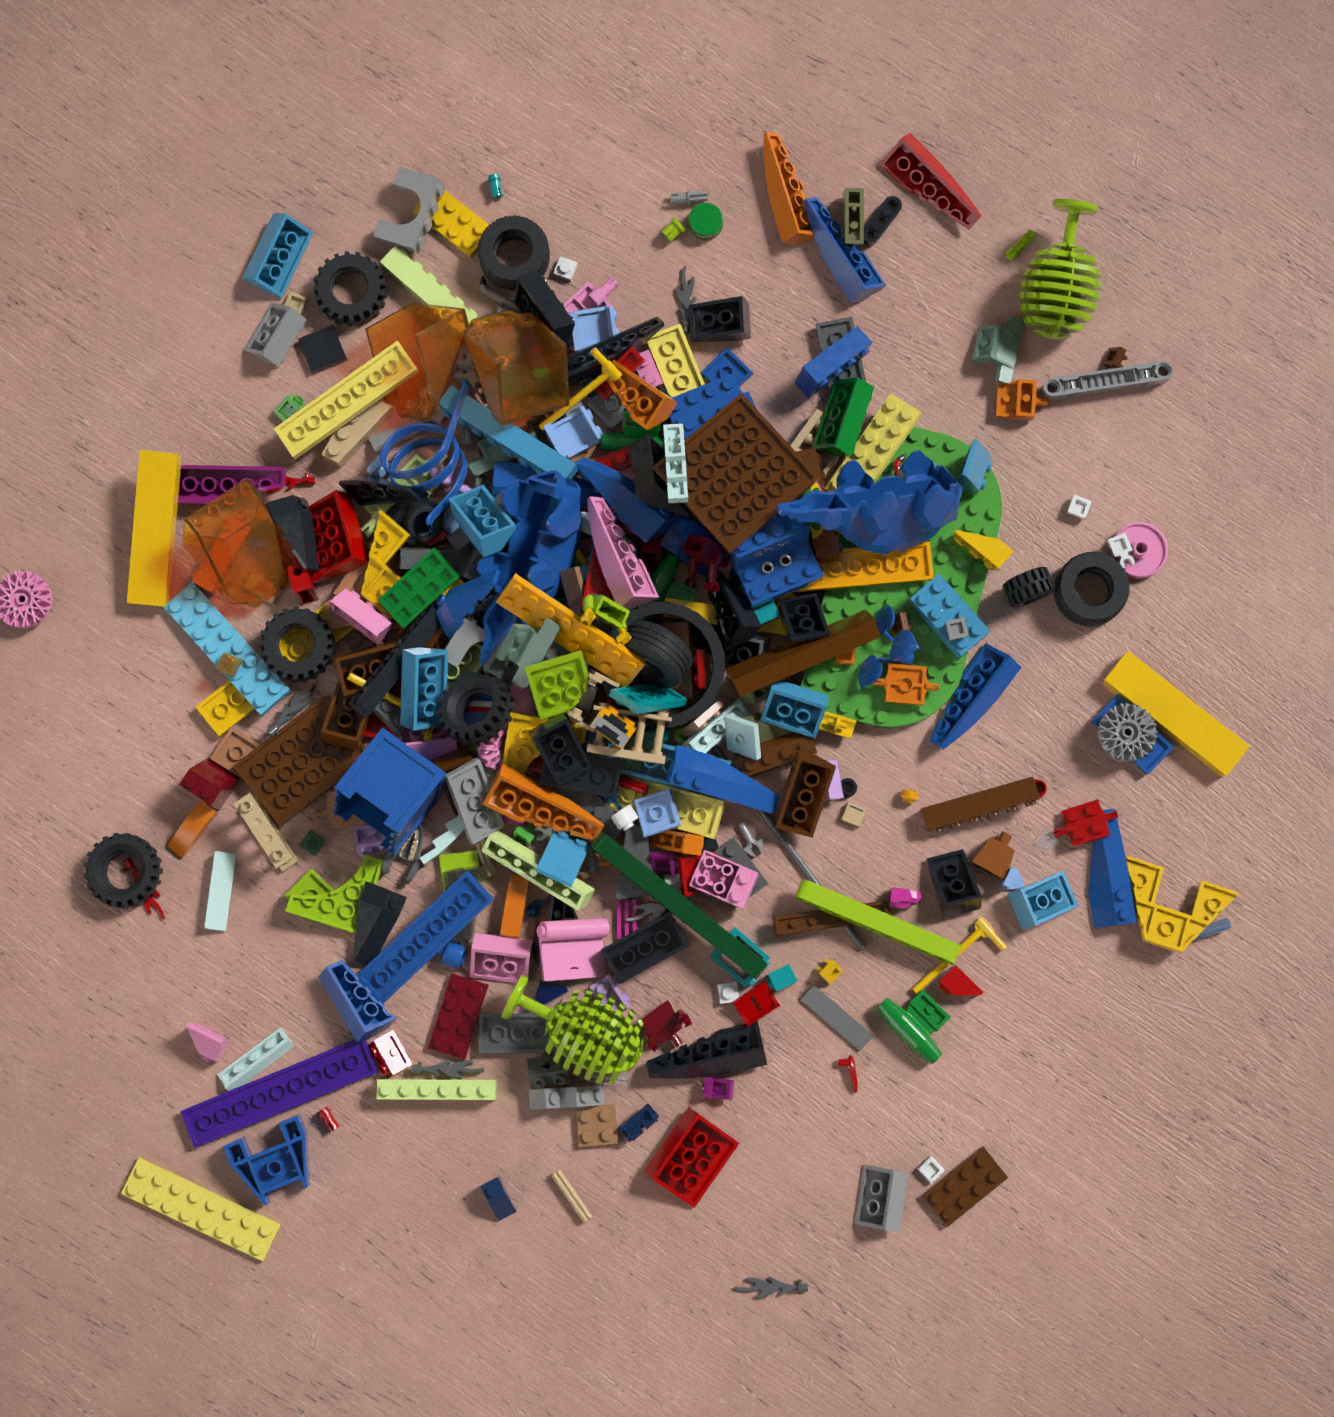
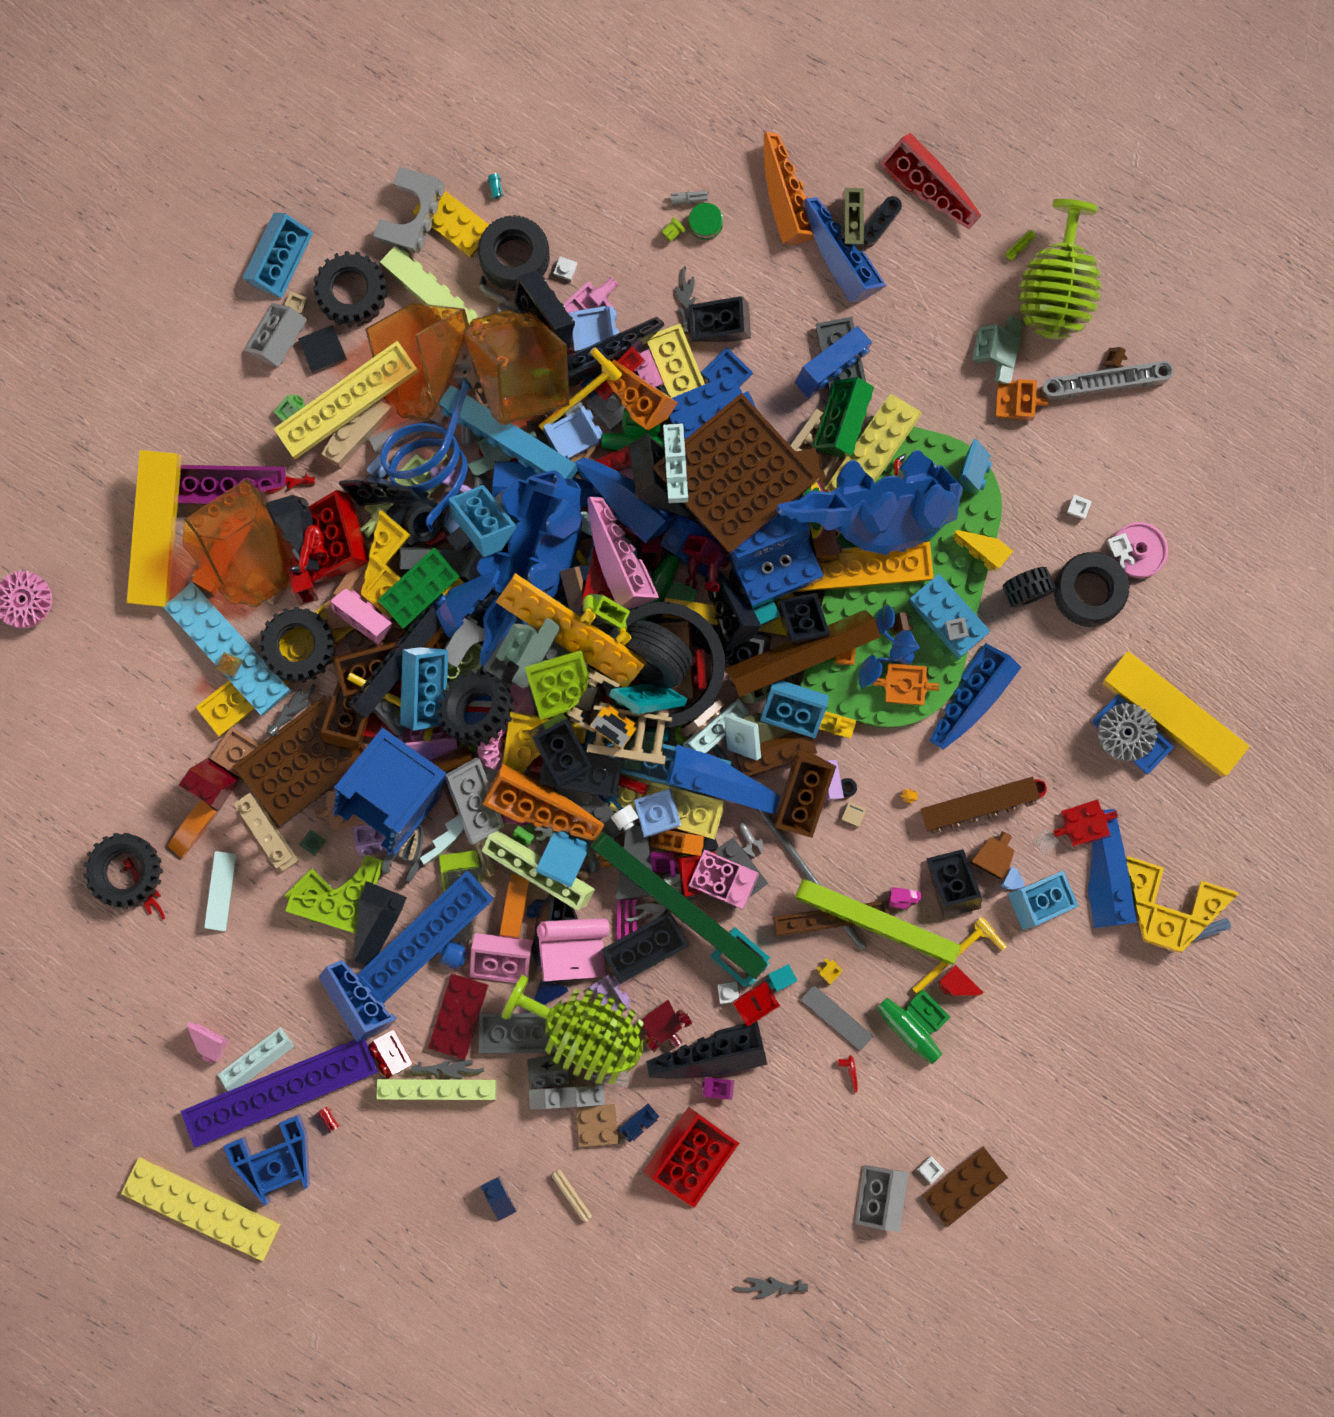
none -> red piece [289,525,327,573]

